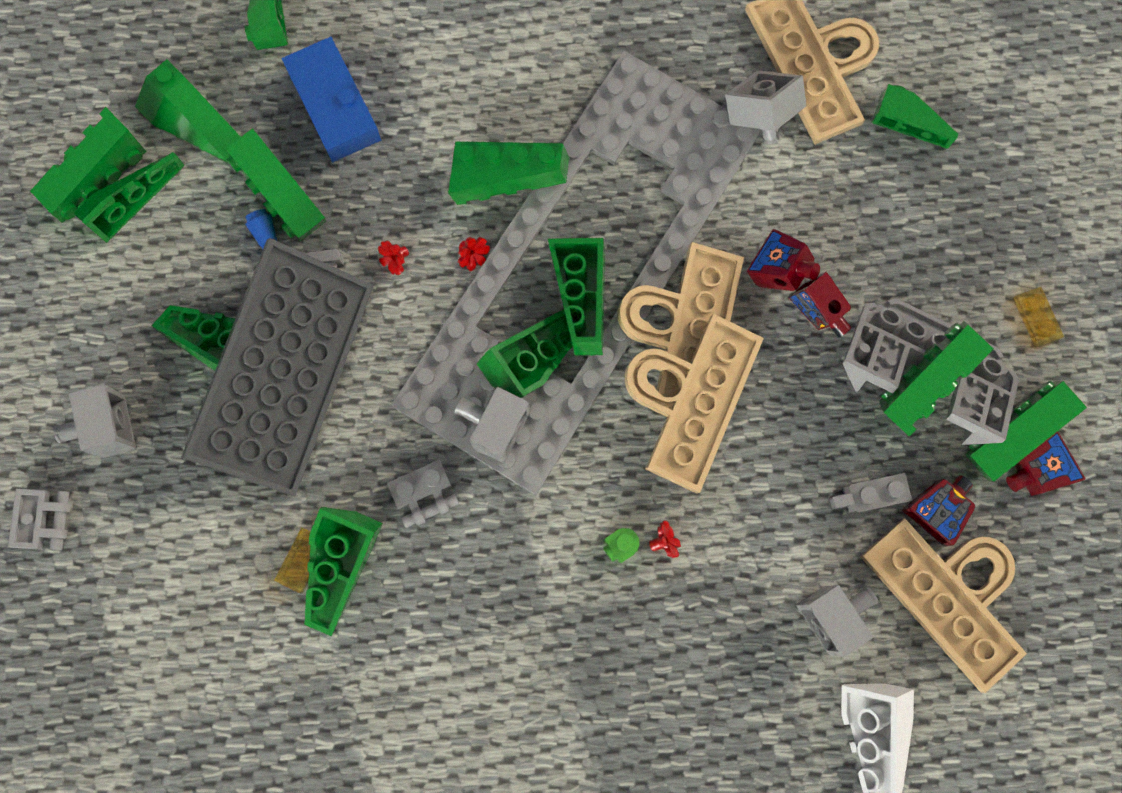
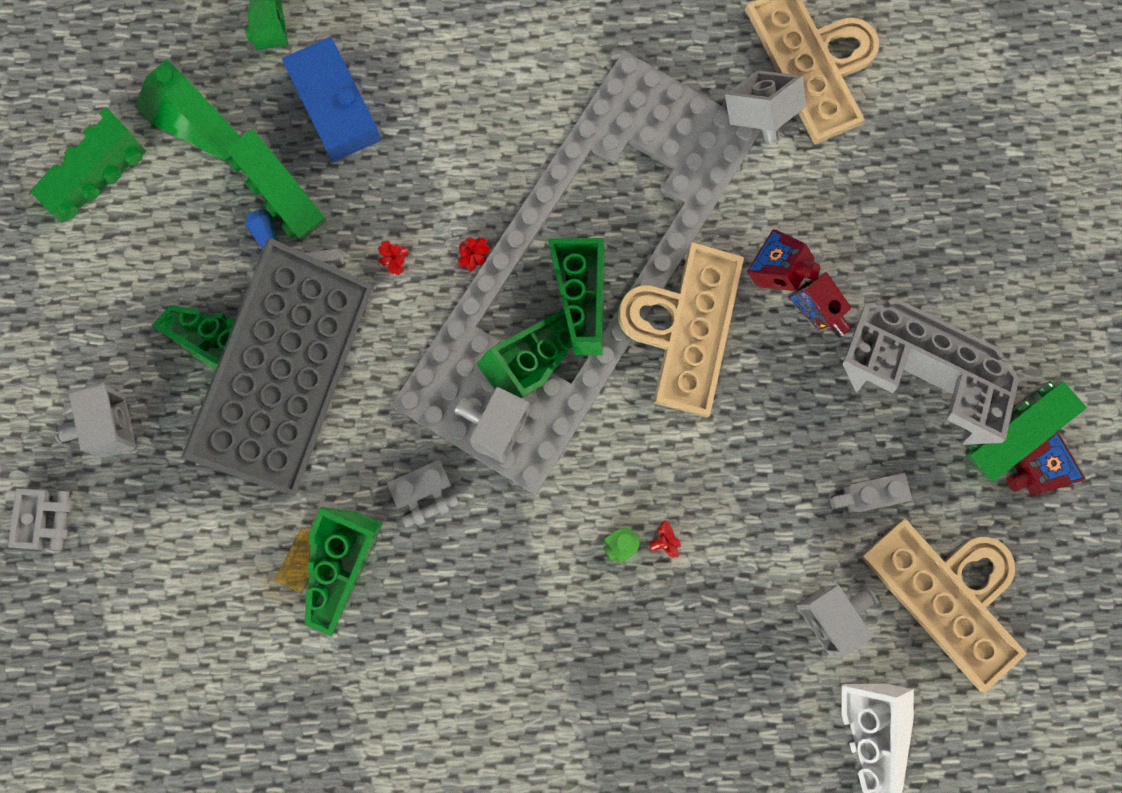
green wedge [73,152,185,243] -> none
green wedge [448,141,569,205] -> none
tan plate [624,314,764,493] -> none
green slope [872,84,958,149] -> none
green wedge [879,321,994,436] -> none
torso [902,475,975,547] -> none
clear yellow plate [1013,287,1064,348] -> none

